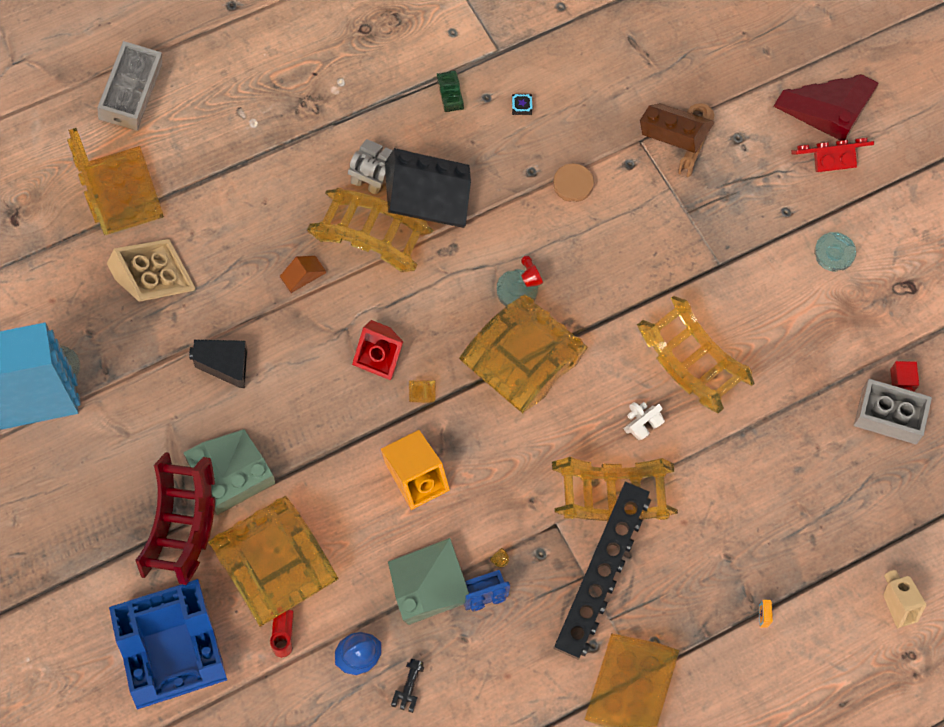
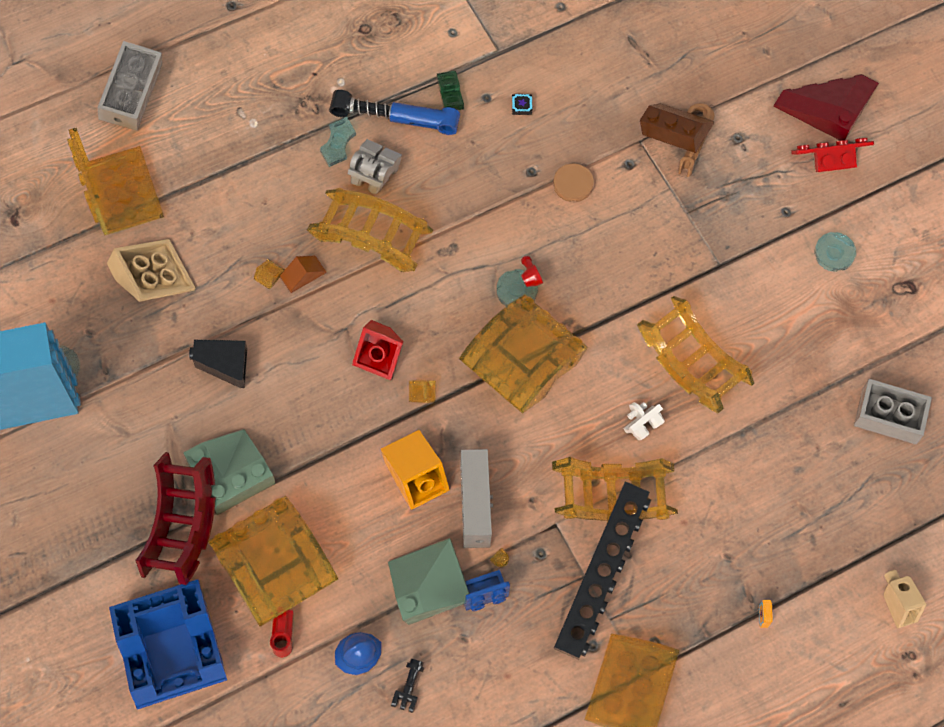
black slope [385,148,471,228] -> none
red brick [890,361,919,392] -> none
none -> clear yellow slope [254,259,285,289]
none -> clear light blue tile [320,117,356,167]
none -> piece [329,90,460,135]
none -> light grey brick [460,449,493,548]

